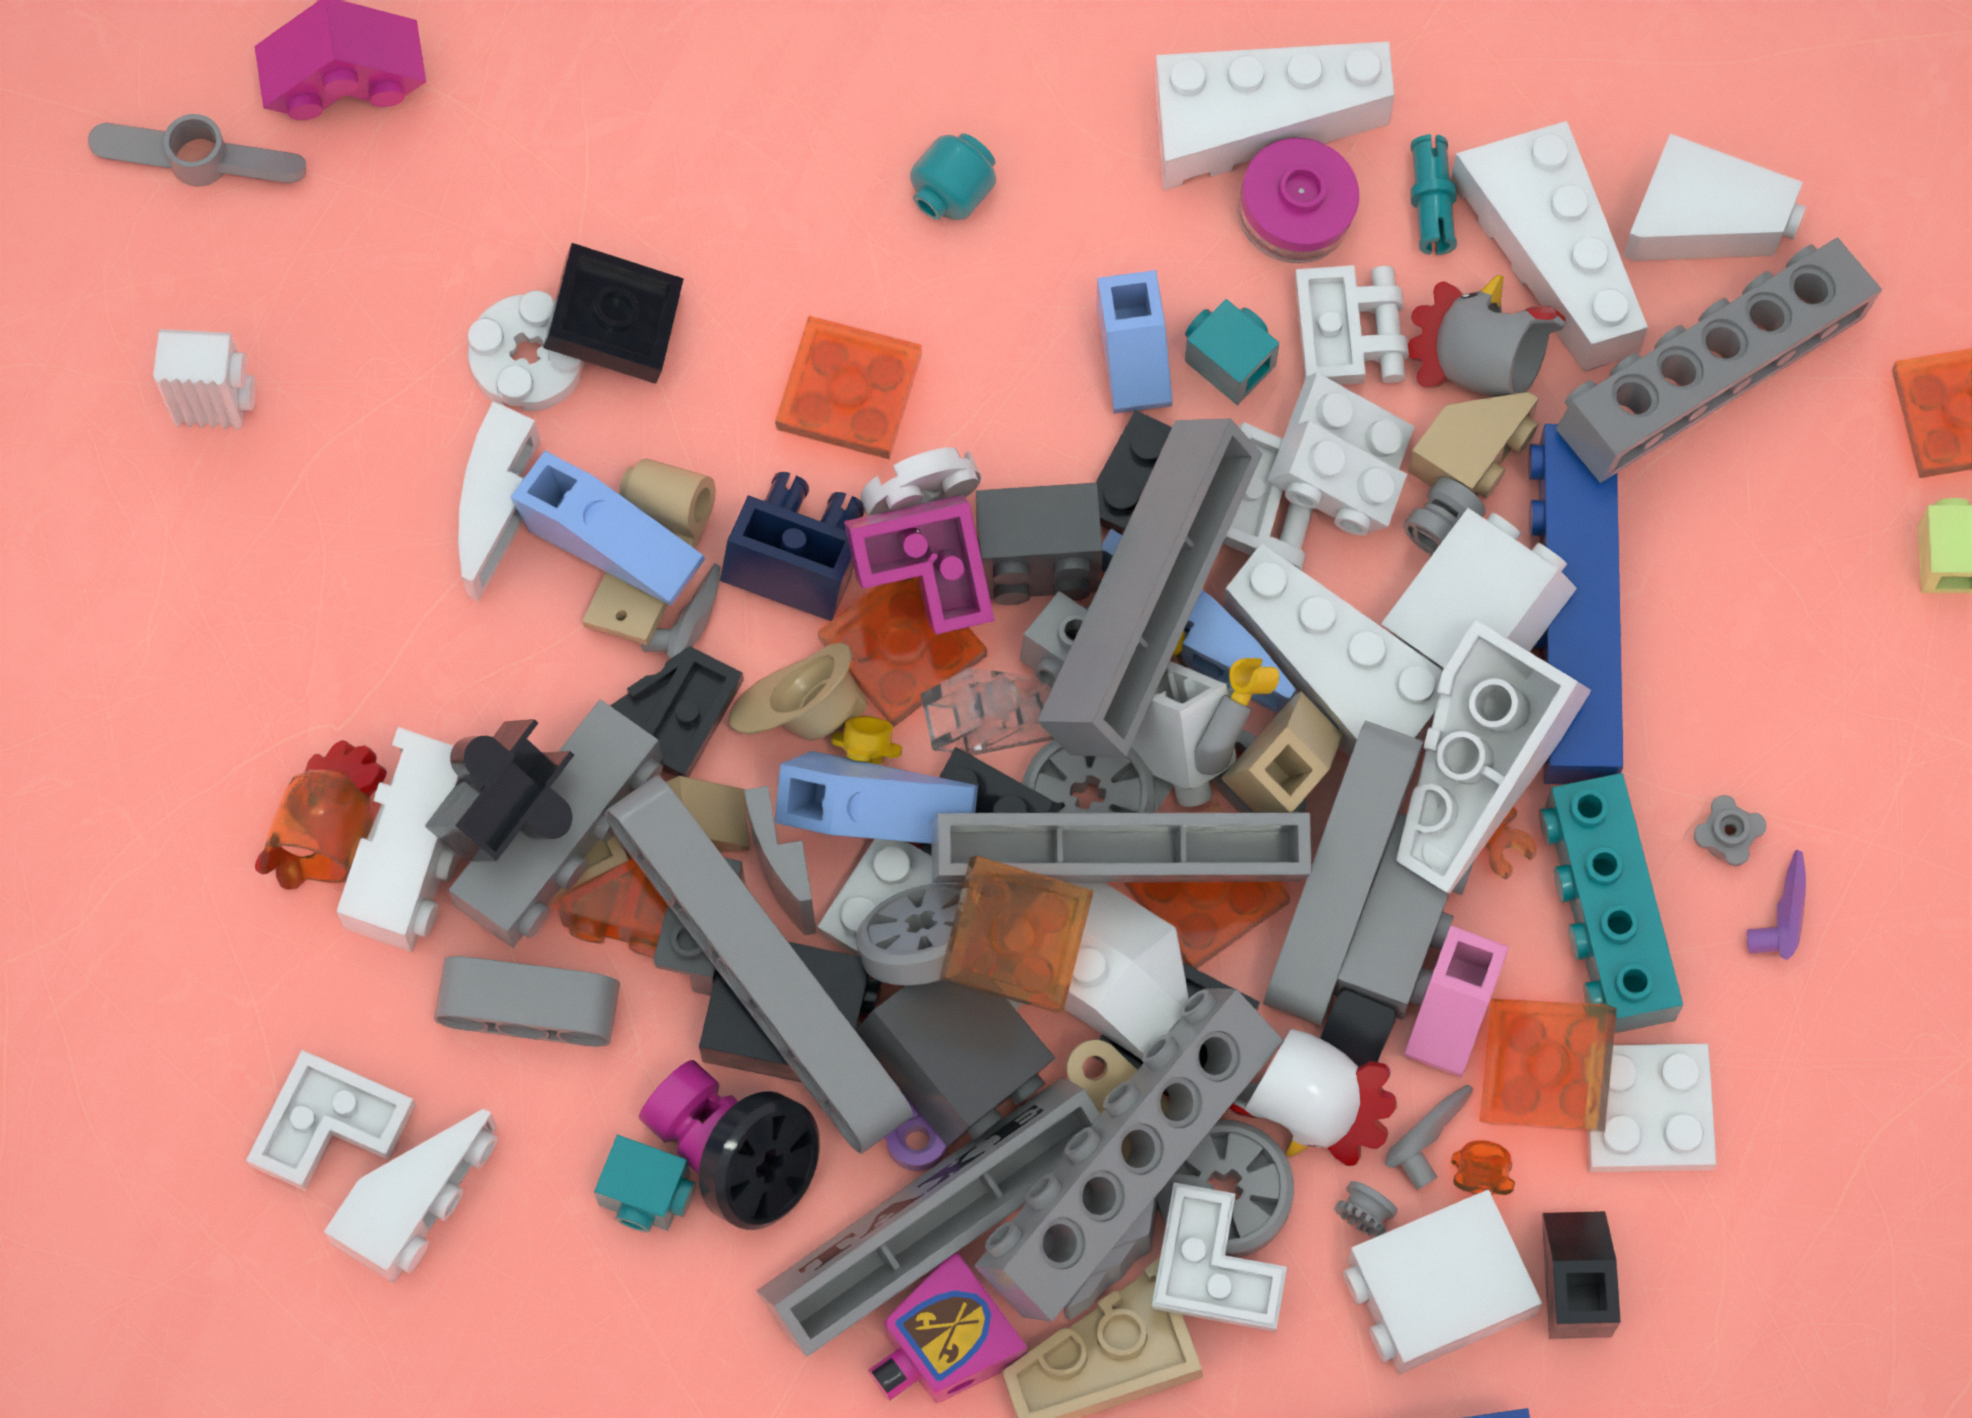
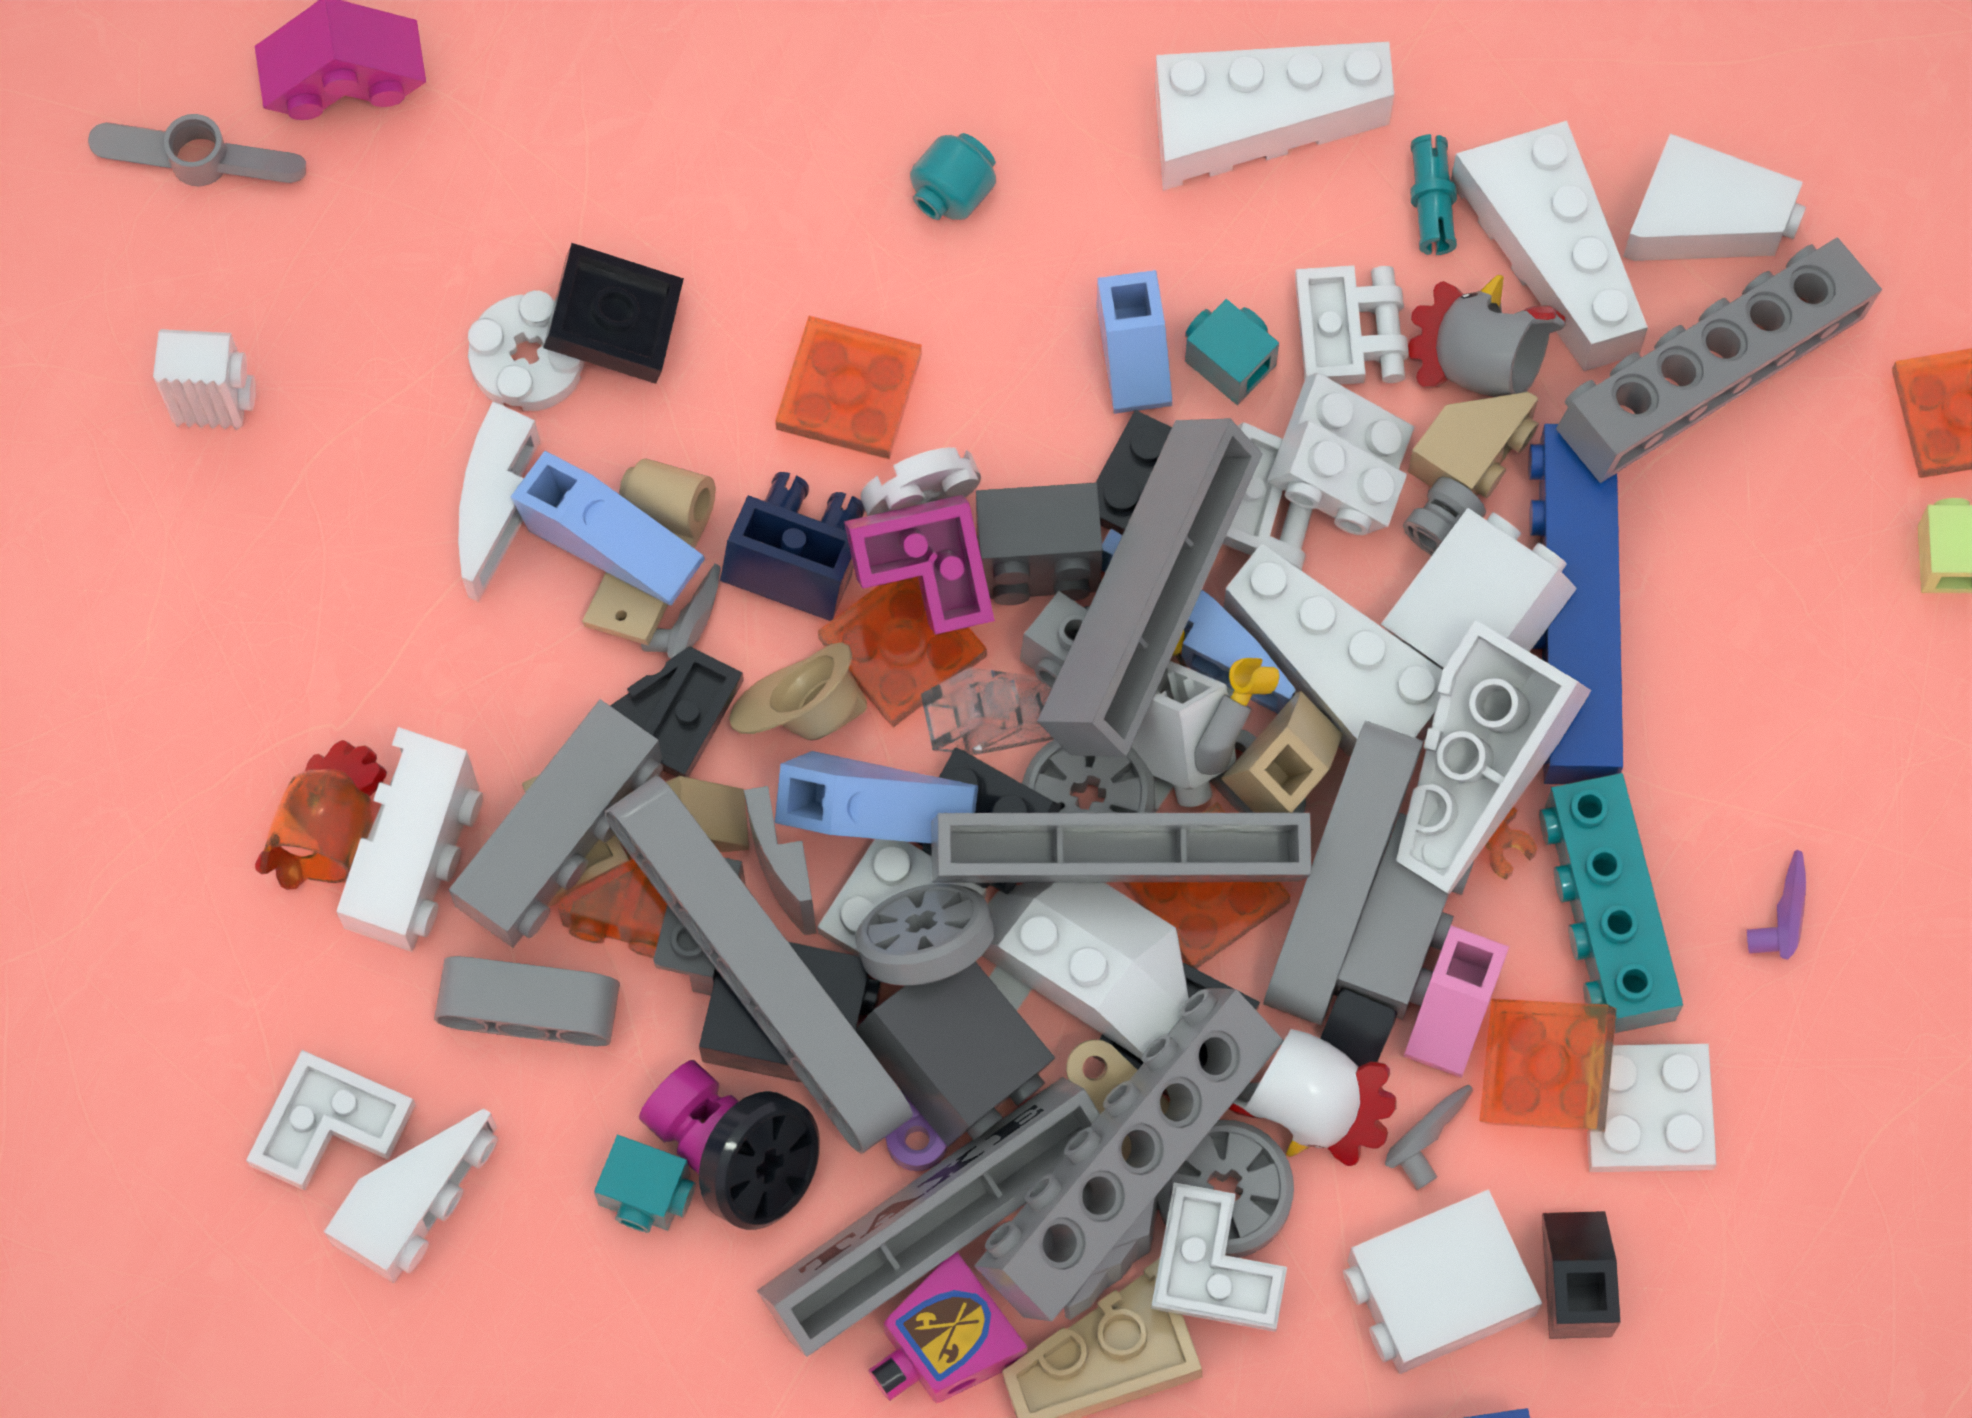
black piece [425,719,574,861] -> none
yellow plate [832,716,903,765] -> none
clear orange plate [939,856,1094,1013] -> none
dark pink piece [1236,138,1359,264] -> none
light grey bush [1334,1181,1398,1237] -> none
clear orange plate [1451,1140,1515,1195] -> none
light grey plate [1694,795,1767,866] -> none

